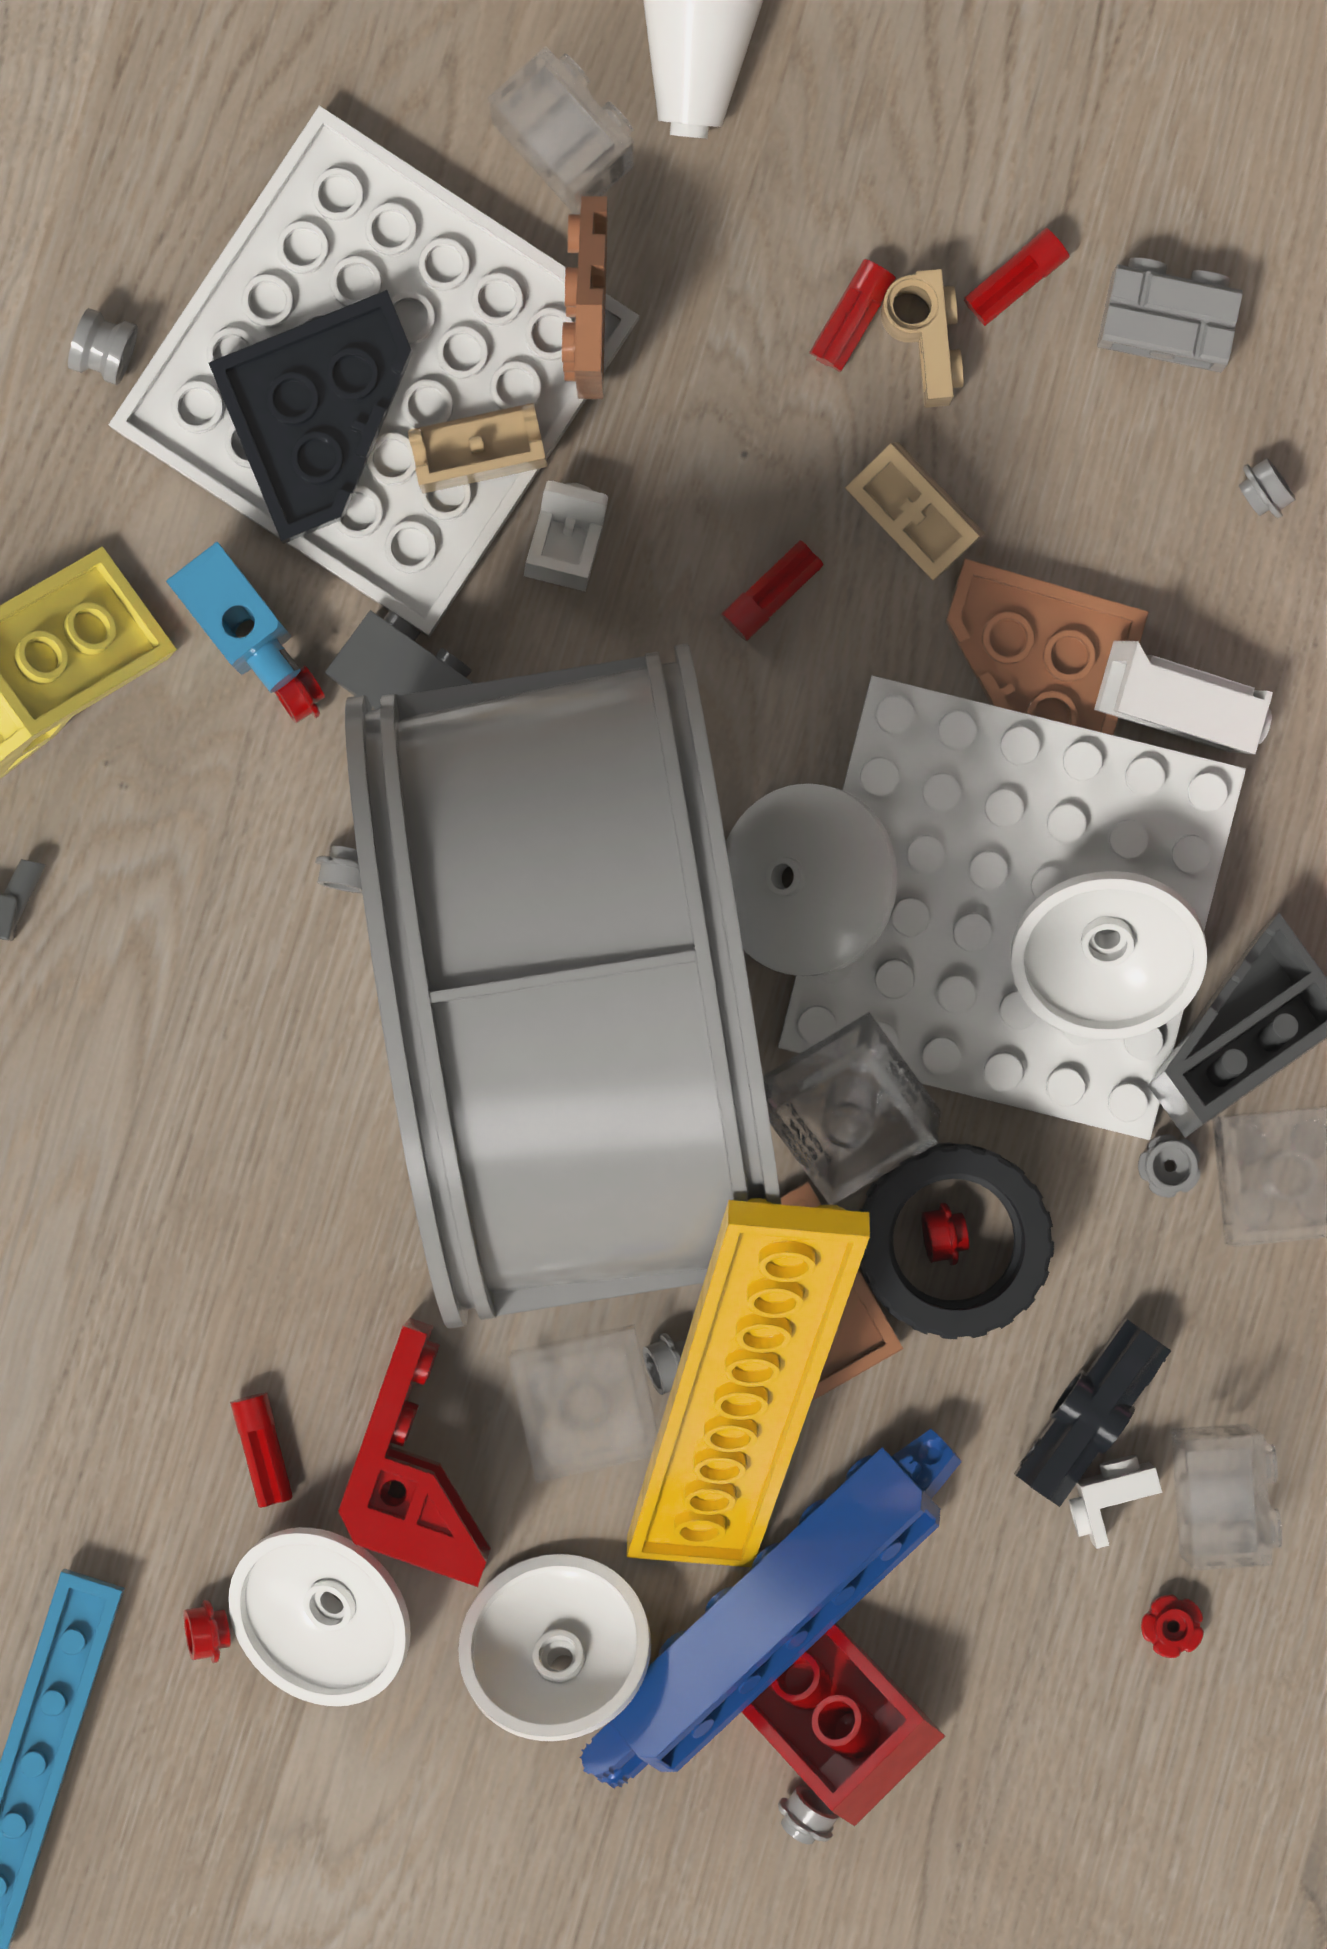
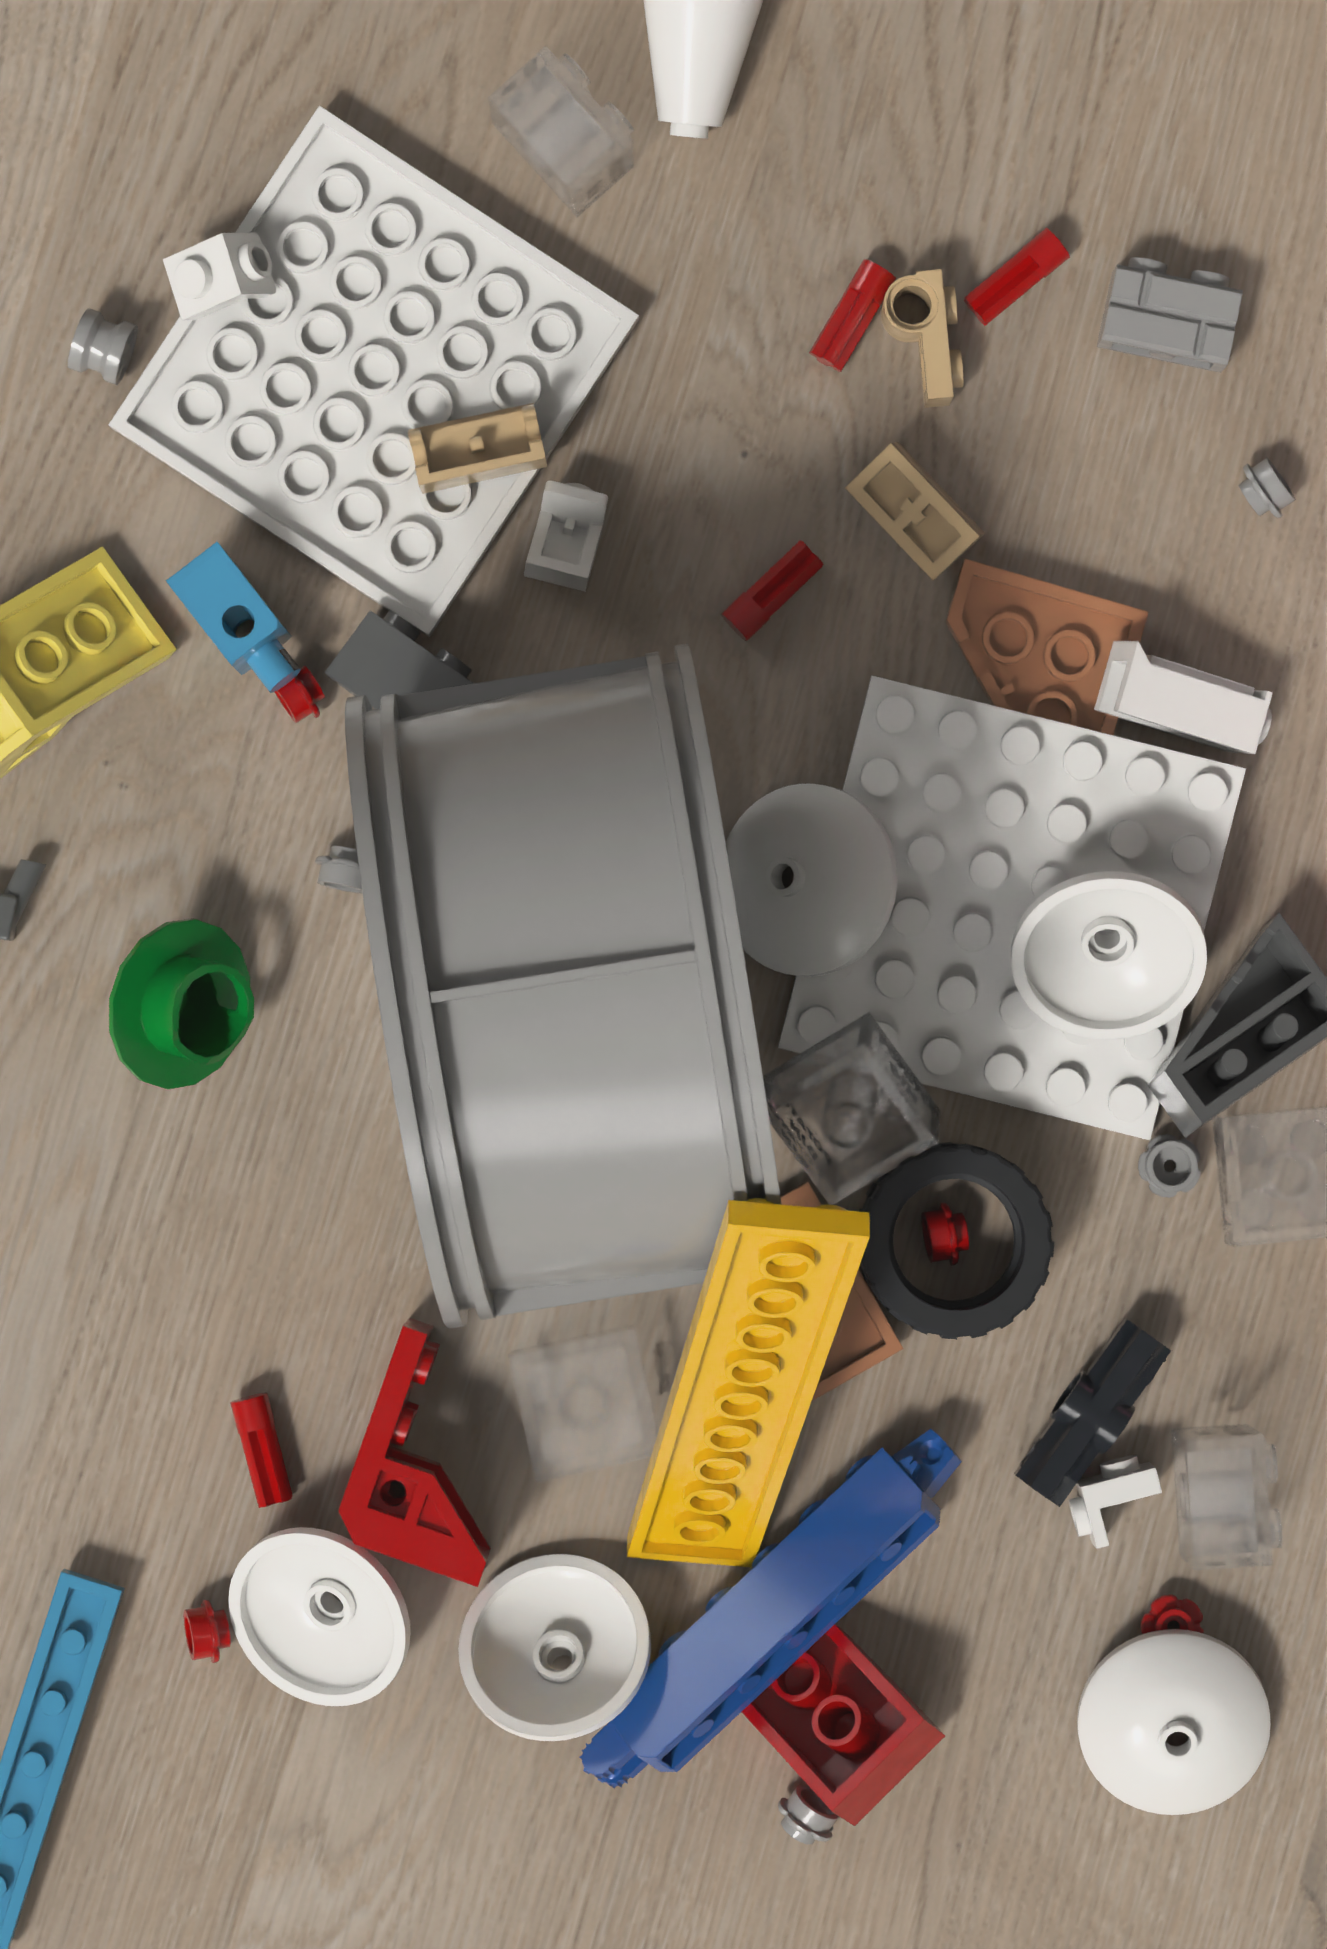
black plate [209,290,413,544] -> none
nougat plate [562,196,608,399] -> none
light grey plate [643,1333,685,1395] -> none
none -> green helmet [109,918,254,1090]
none -> white bracket [163,233,276,320]
none -> white dish [1077,1629,1271,1815]

